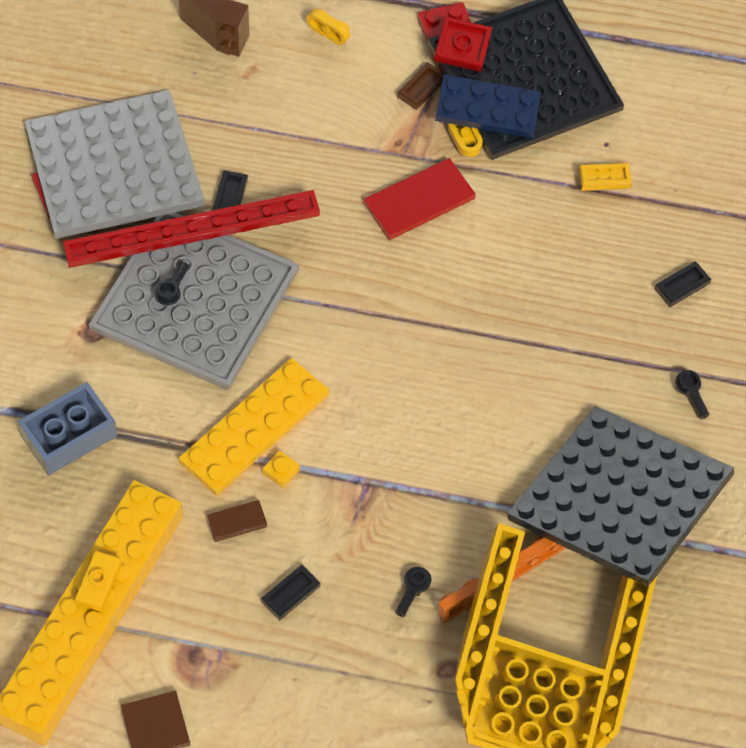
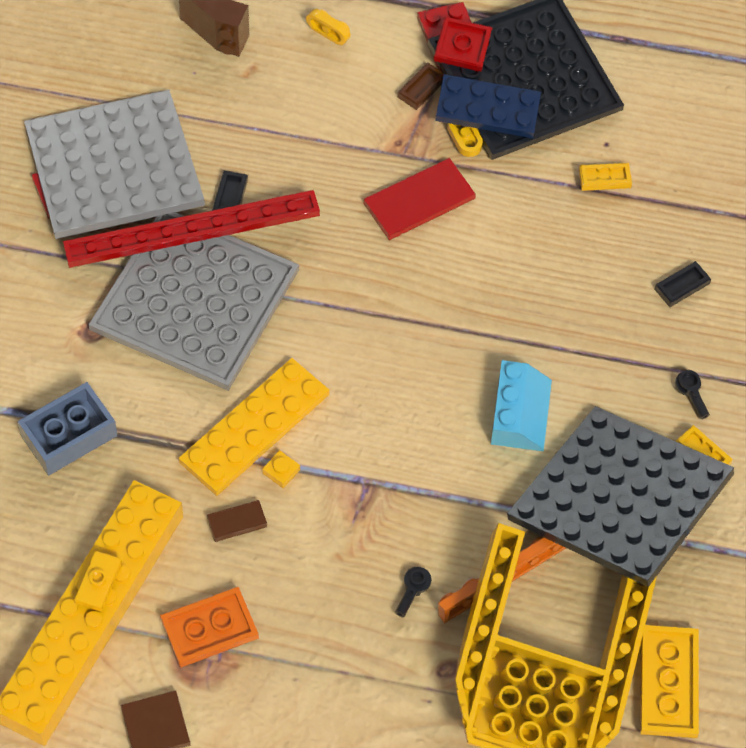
black plate [155,262,189,306] -> none
black tile [261,565,321,621] -> none
none -> orange plate [160,586,259,668]
none -> medium azure slope [491,360,552,451]
none -> yellow plate [640,625,699,738]
none -> yellow plate [676,425,733,465]

